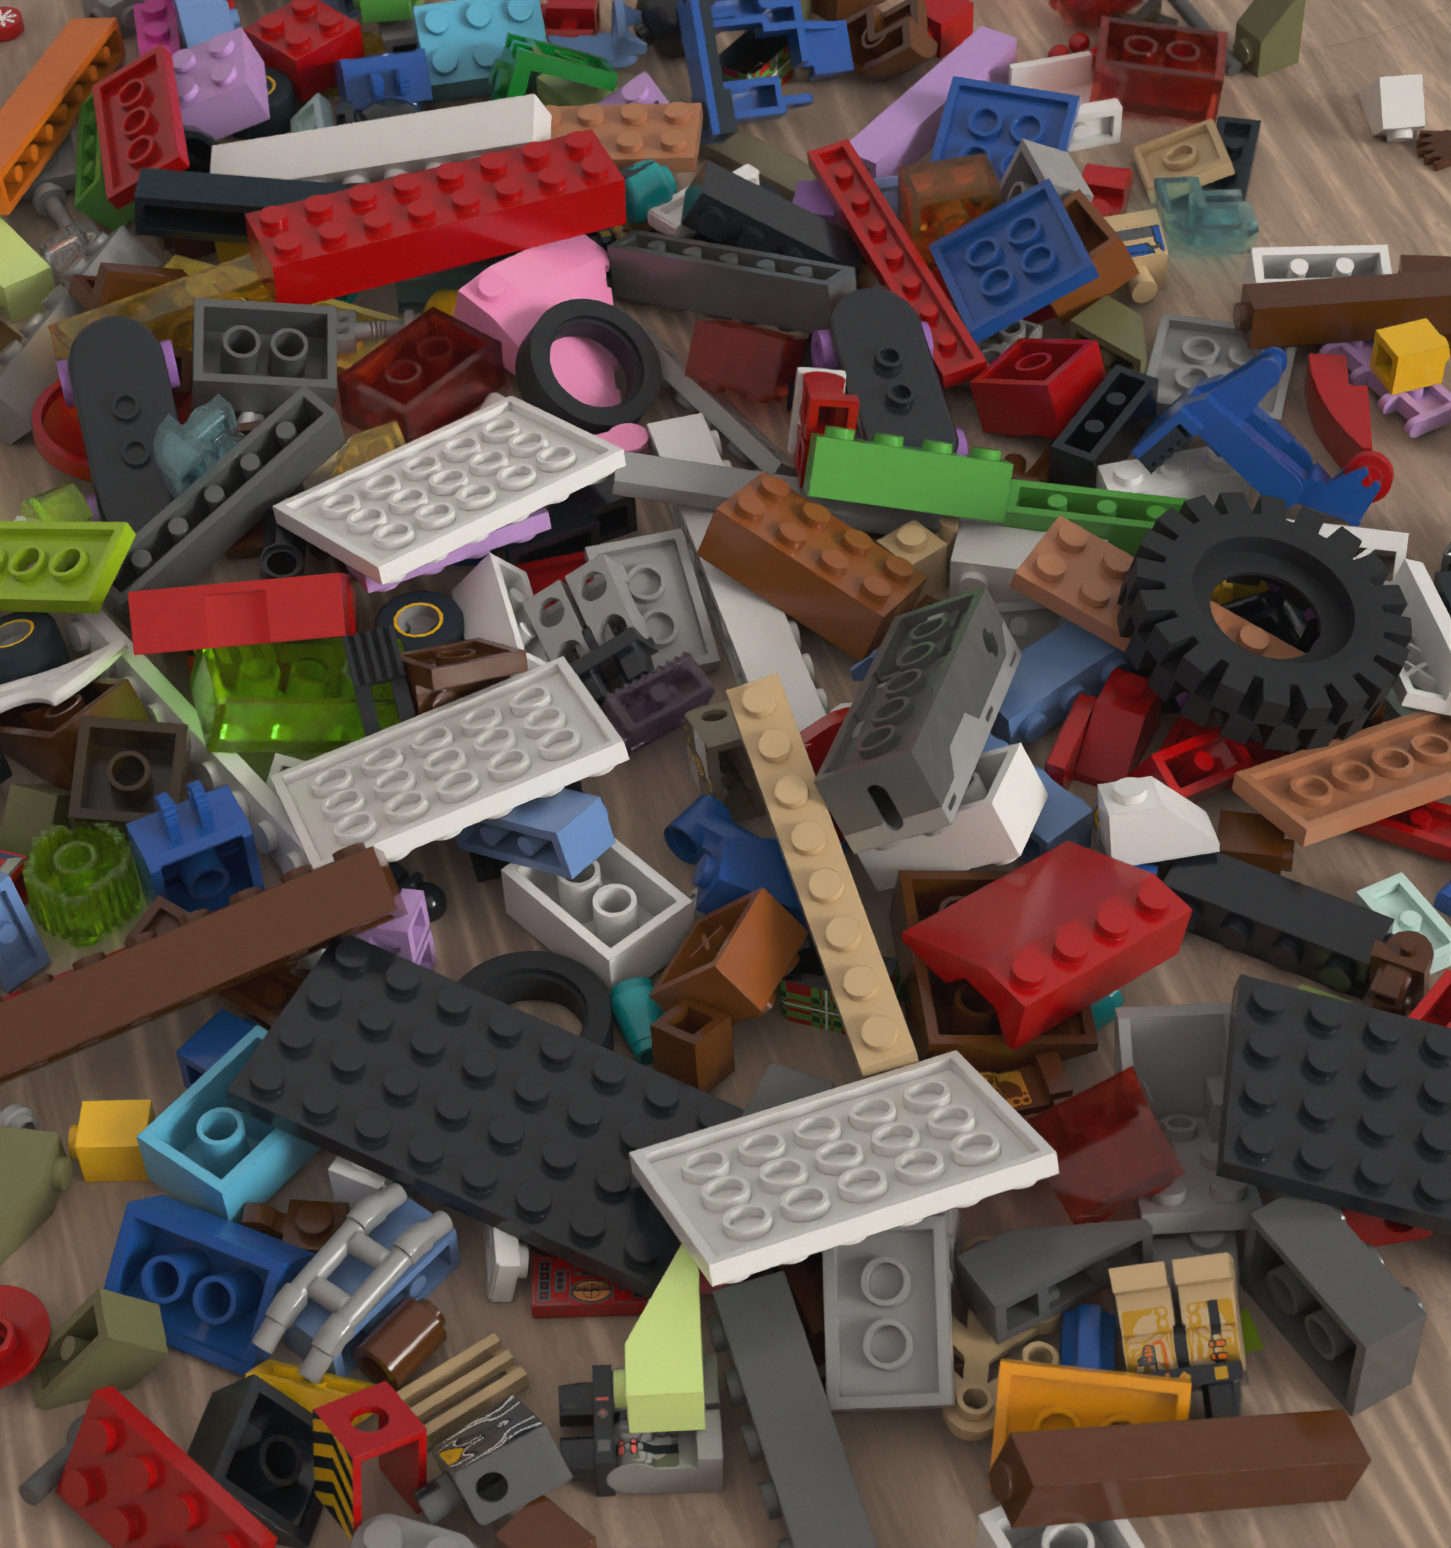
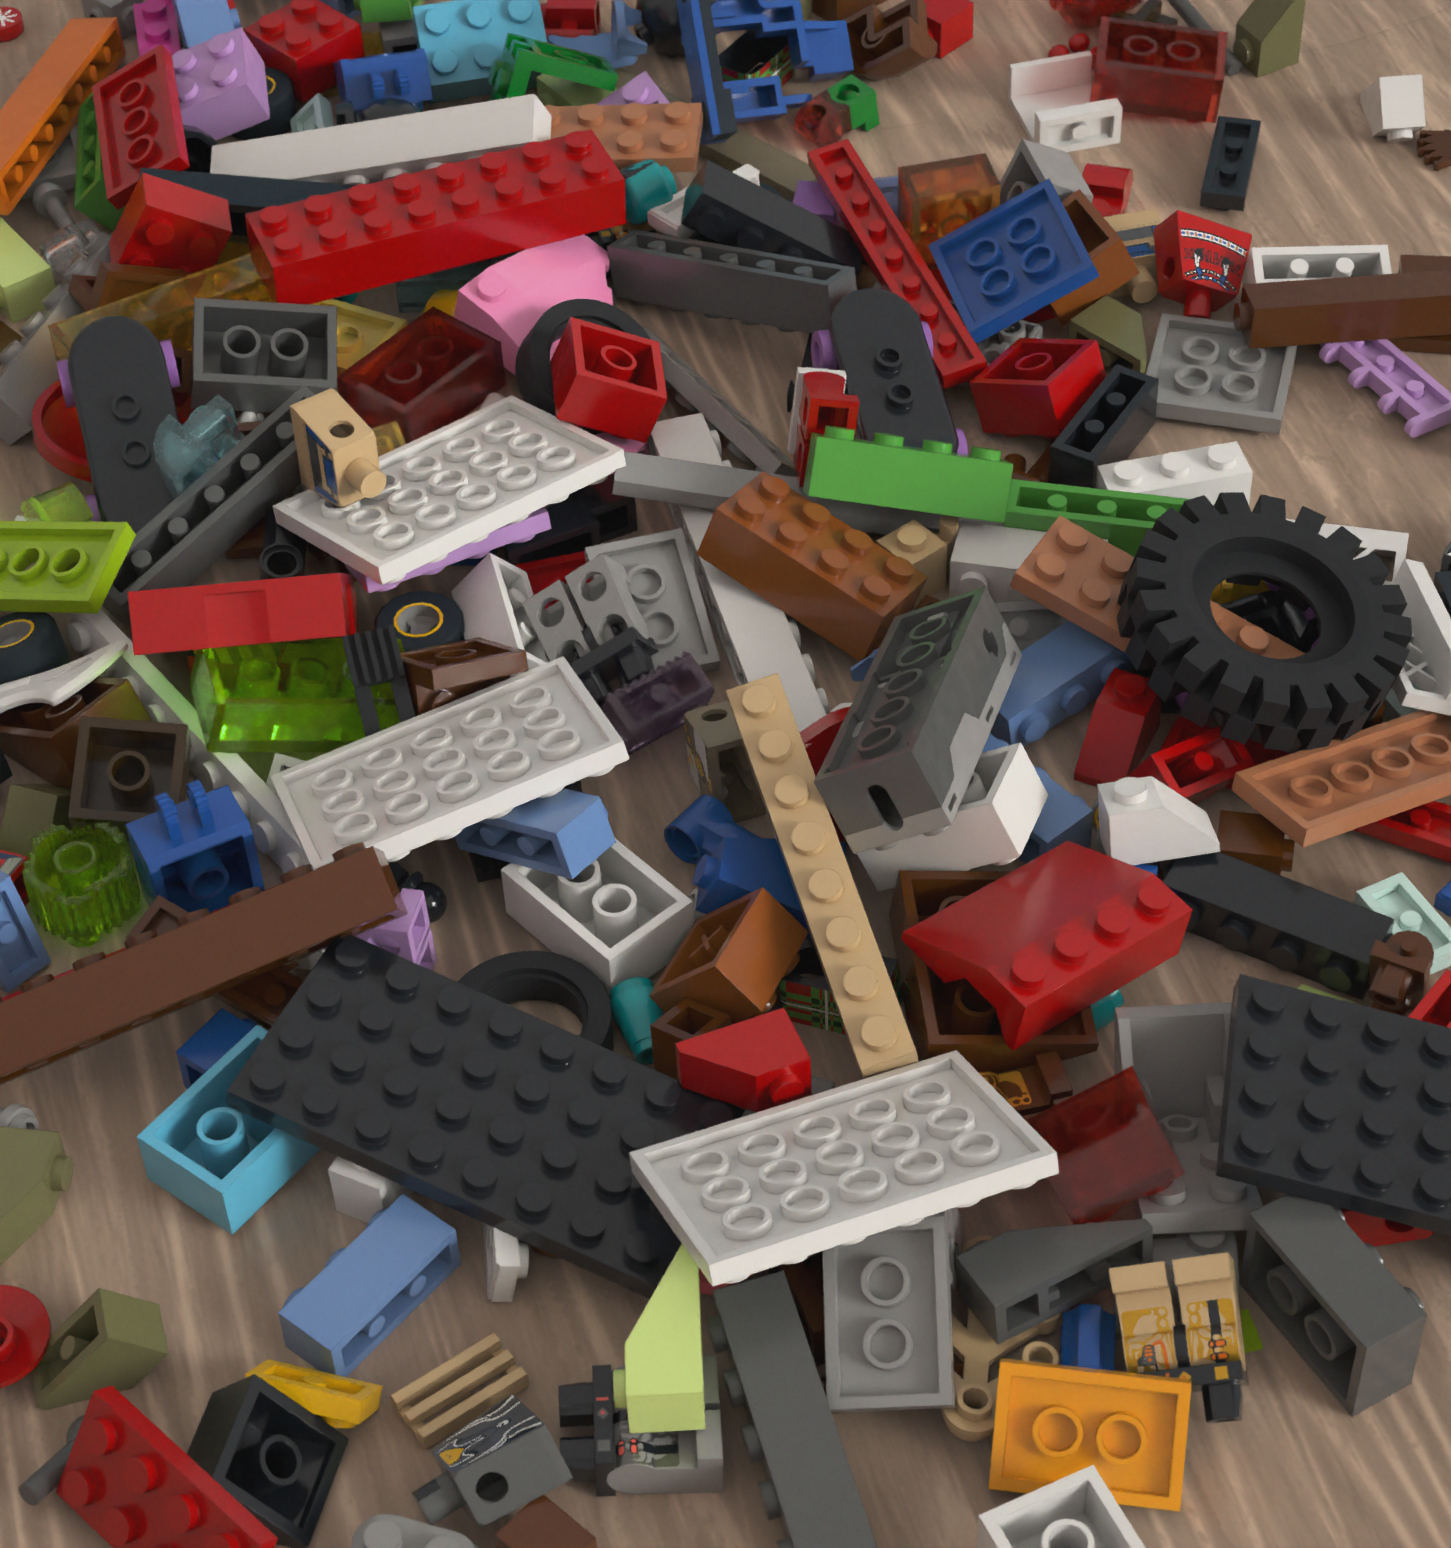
yellow brick [68,1099,156,1182] -> none
blue slope [103,1194,315,1376] -> none
reddish brown plate [241,1199,349,1255] -> none
light grey piece [251,1183,453,1385] -> none
red piece [313,1381,427,1541] -> none
light grey hinge [337,309,426,354] -> none
reddish brown brick [352,1297,447,1392] -> none
tile [531,1256,650,1319] -> none
clear red brick [684,318,808,403] -> none
lavender brick [850,26,1017,178] -> none
blue plate [927,76,1080,207] -> none
reddish brown brick [988,1409,1372,1529] -> none
red tile [1044,693,1097,791] -> none
tan tile [1131,119,1235,205] -> none
blue container [1132,346,1394,527] -> none
clear light blue brick [1154,176,1259,255] -> none
red slope [1304,353,1373,469] -> none
yellow brick [1369,318,1450,395] -> none
none -> red brick [109,172,232,300]
none -> tan torso [290,388,386,507]
none -> red brick [550,317,667,443]
none -> red slope [675,1007,812,1112]
none -> leg [794,74,880,148]
none -> red torso [1154,210,1252,319]

